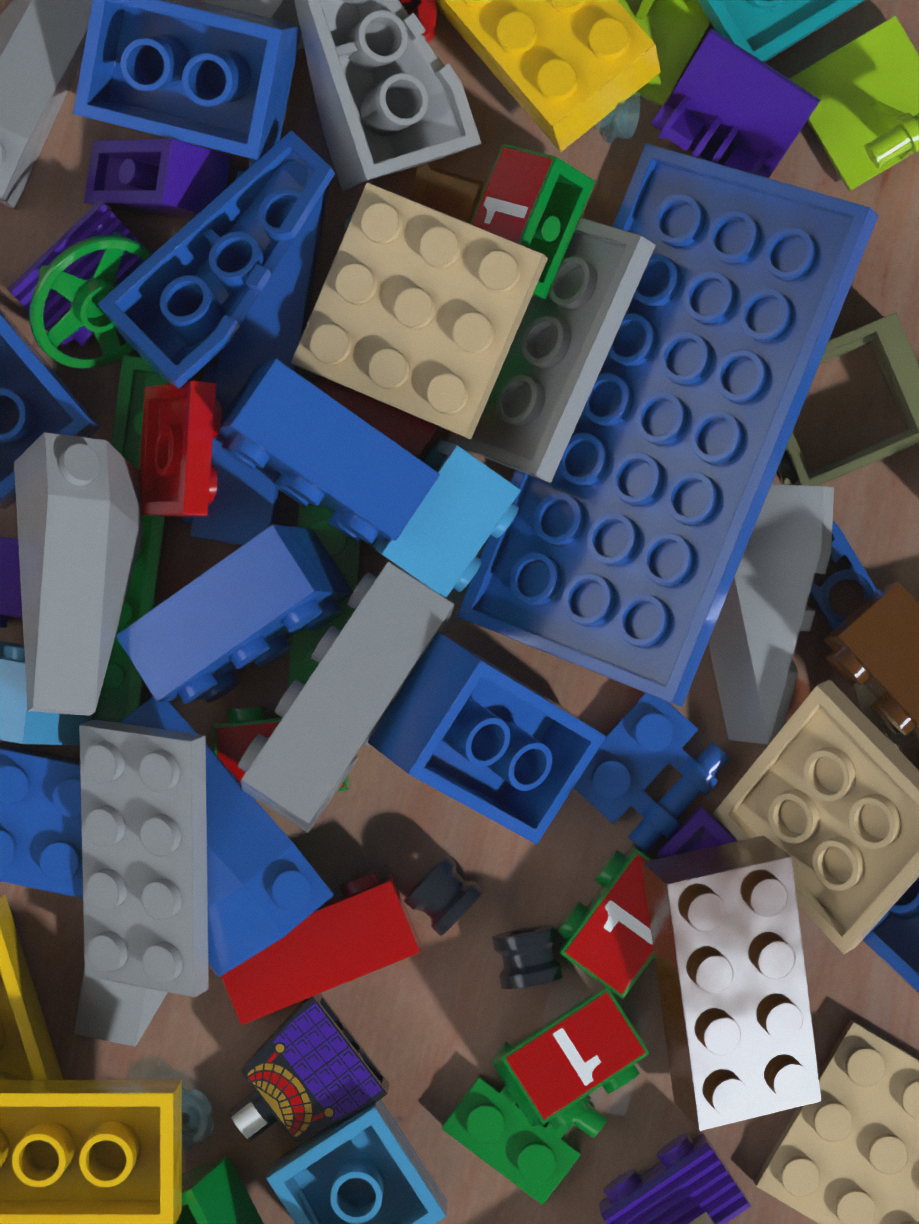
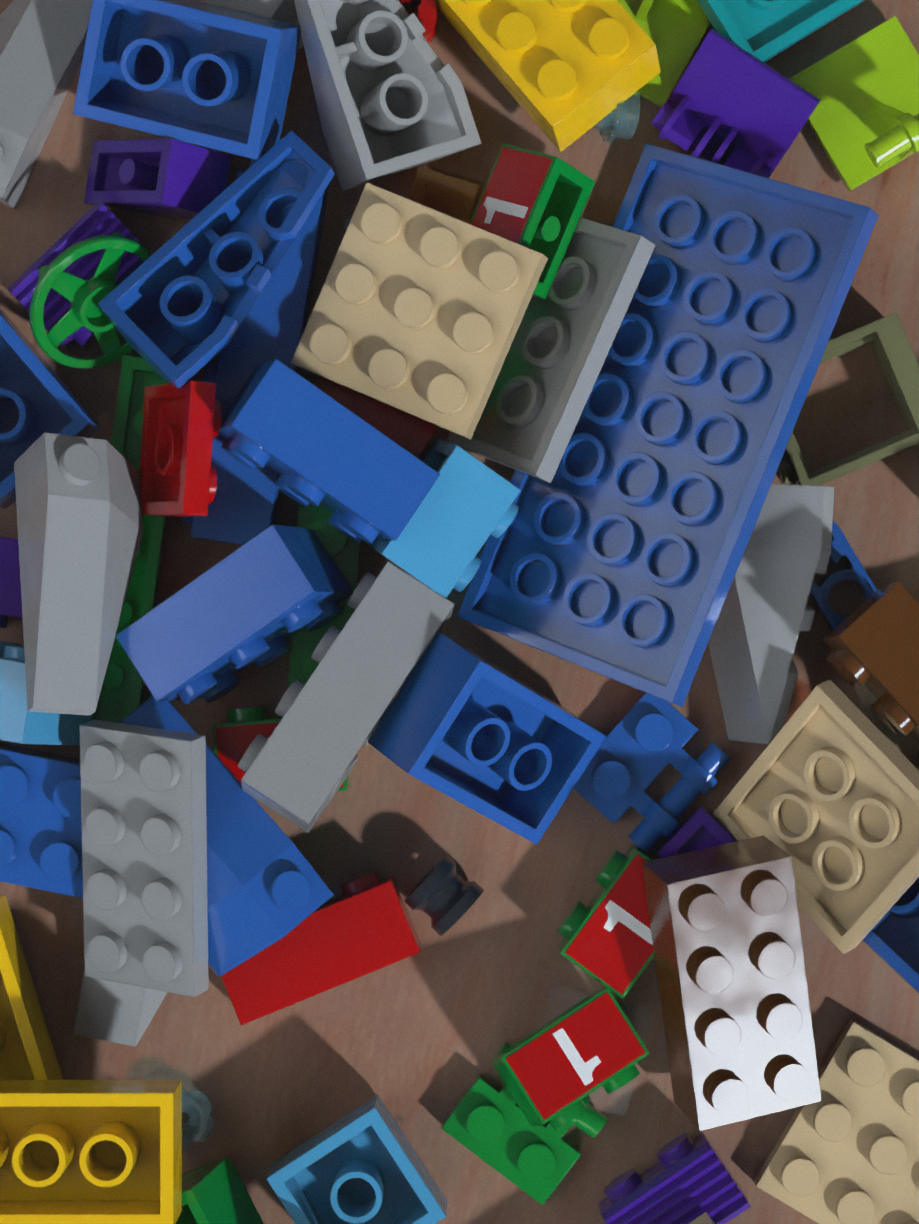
torso [229,993,390,1143] -> none
black wheel [492,925,563,989] -> none

